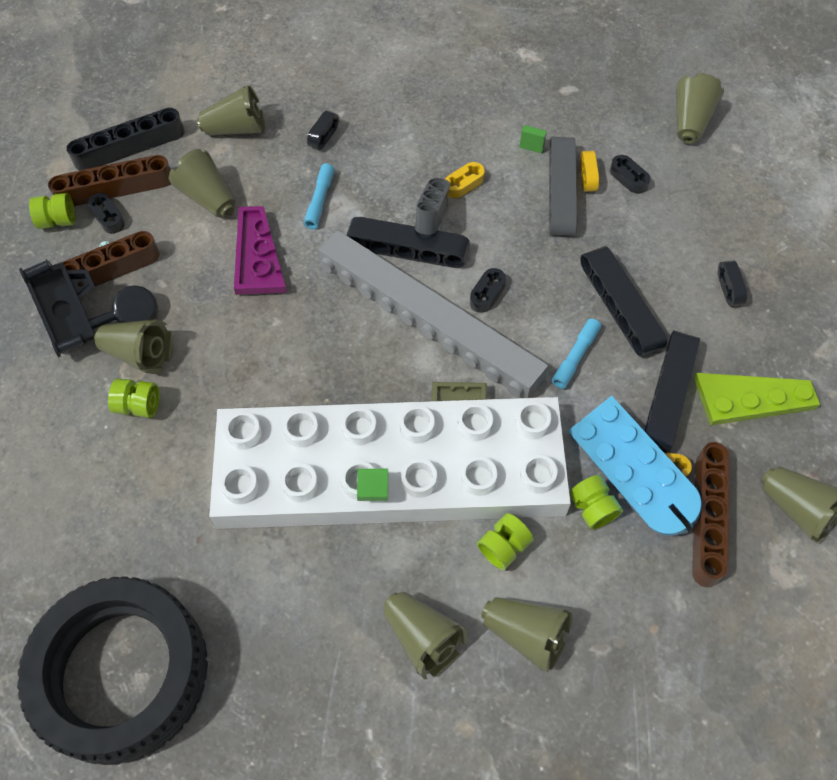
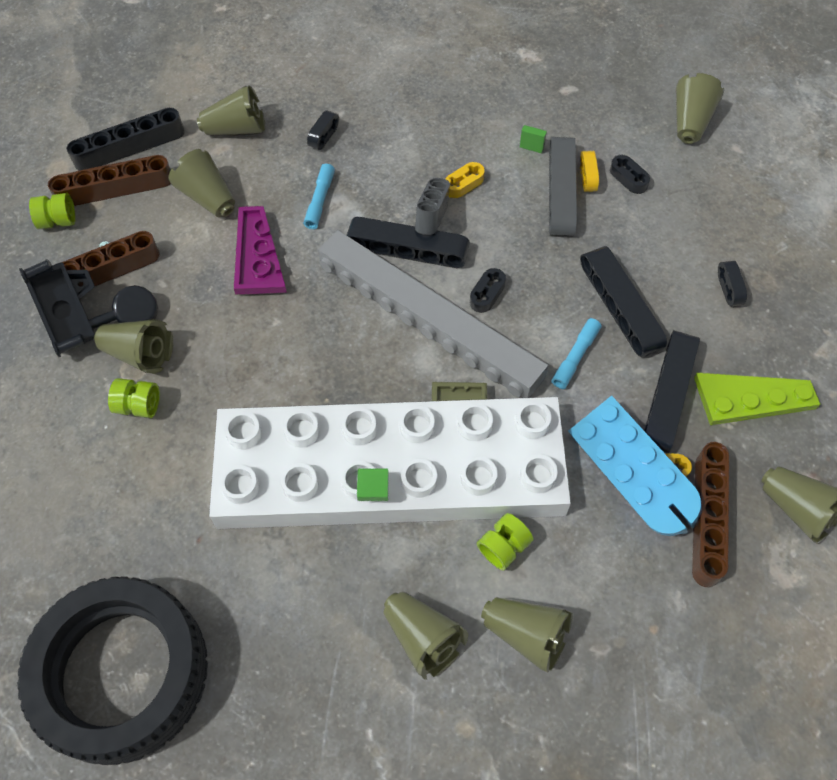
black beam [88,193,125,234] -> none
lime wheel [569,475,623,530] -> none

